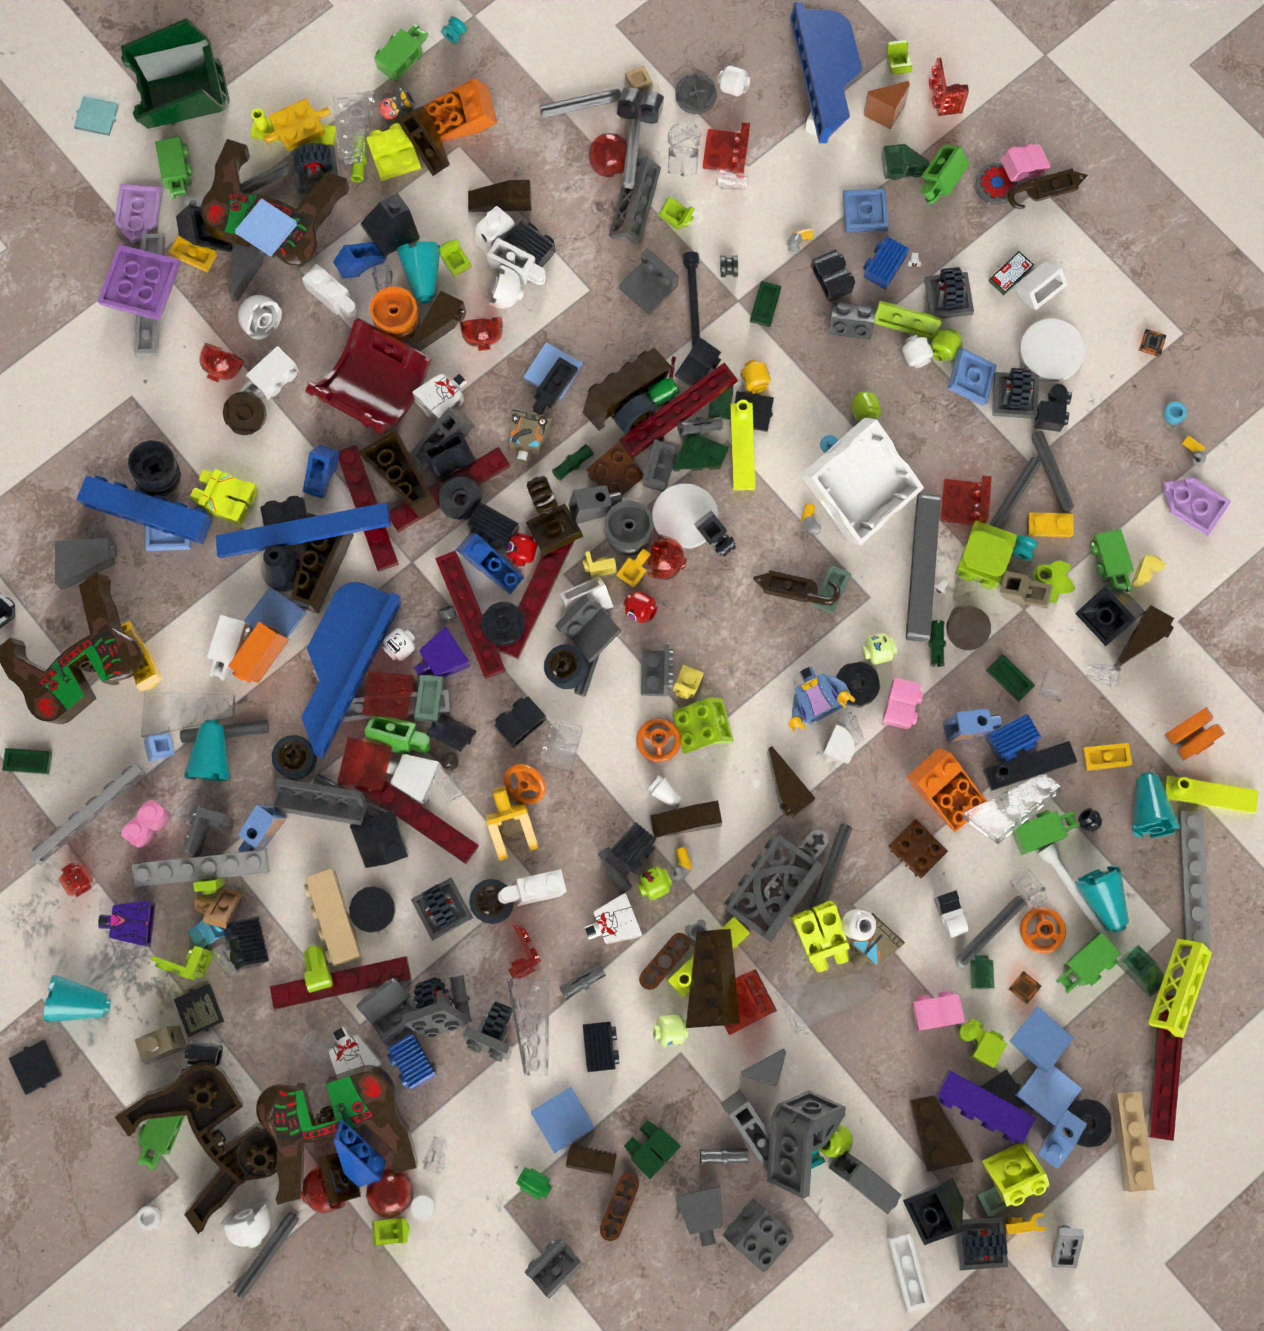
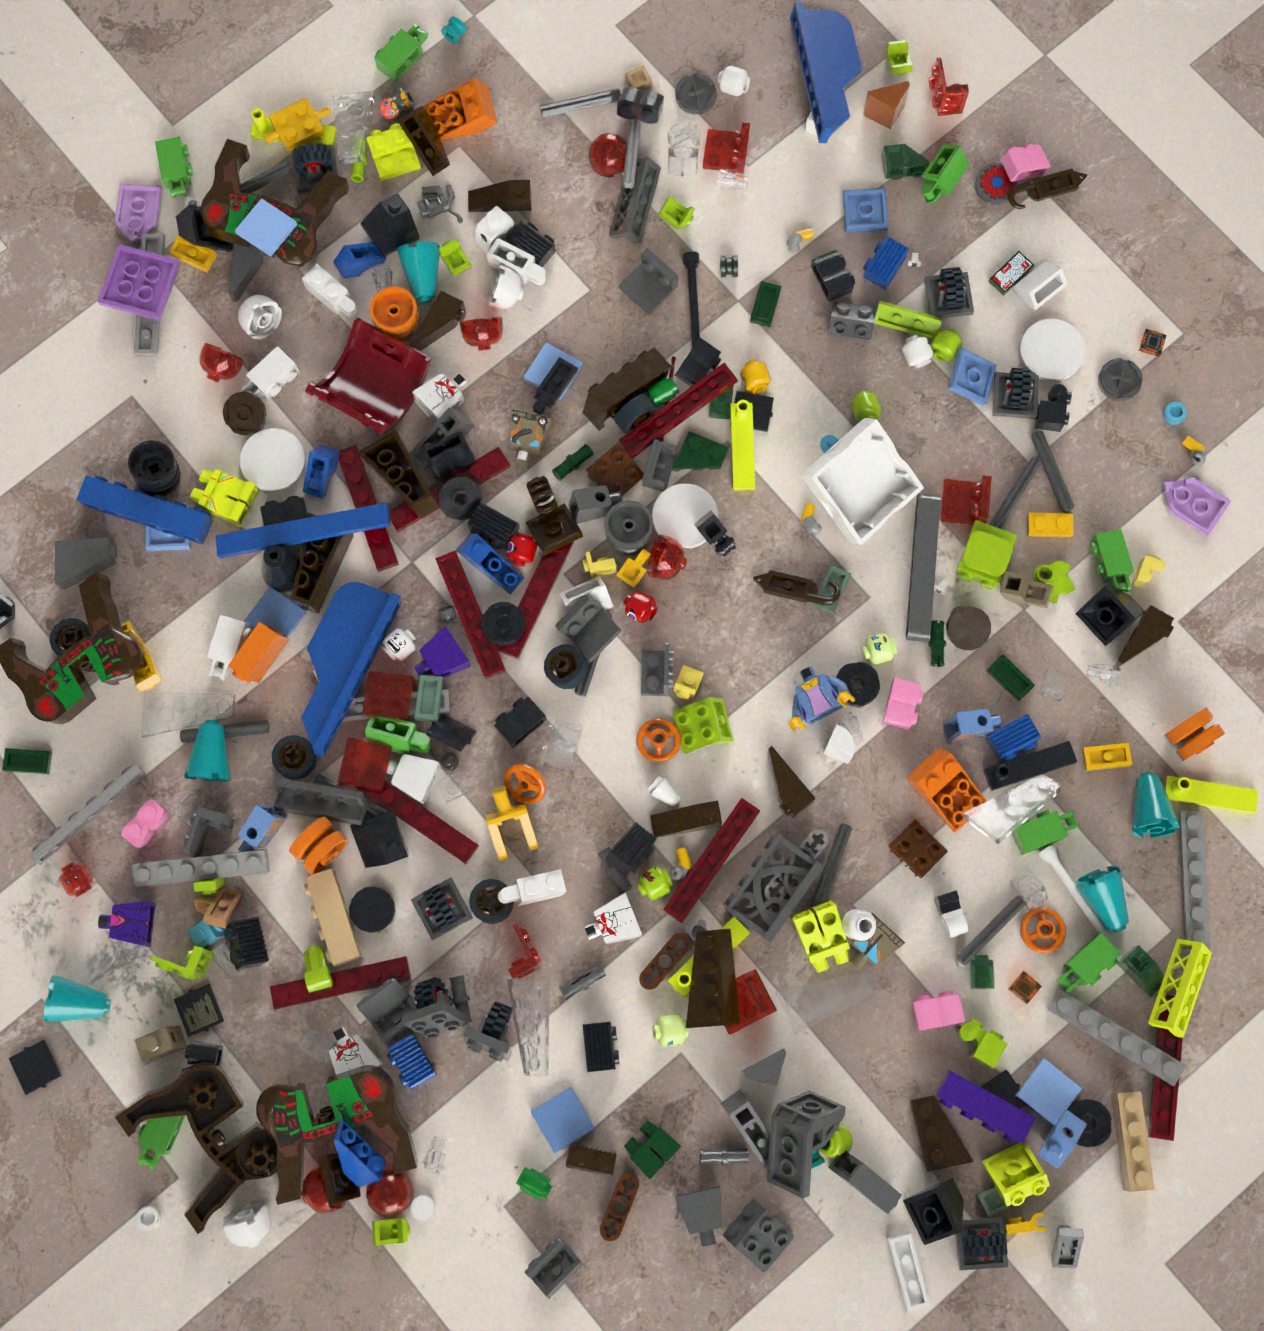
clear light blue piece [74,96,119,136] -> none
dark green windscreen [121,18,230,129] -> none
light blue slope [144,733,175,761] -> none
dark grey axle [233,1212,299,1299] -> none
dark grey pin [677,416,723,436] -> none
medium blue tile [1009,1006,1074,1073] -> none
teal wheel [1012,535,1038,561] -> none
black plate [1078,808,1102,832] -> none
none -> wheel [49,618,90,656]
none -> white tile [240,428,306,493]
none -> orange wheel [289,816,348,875]
none -> dark grey piece [417,184,463,223]
none -> dark red plate [663,798,760,924]
none -> light grey plate [1047,989,1186,1086]
none -> dark grey tile [1098,358,1143,401]

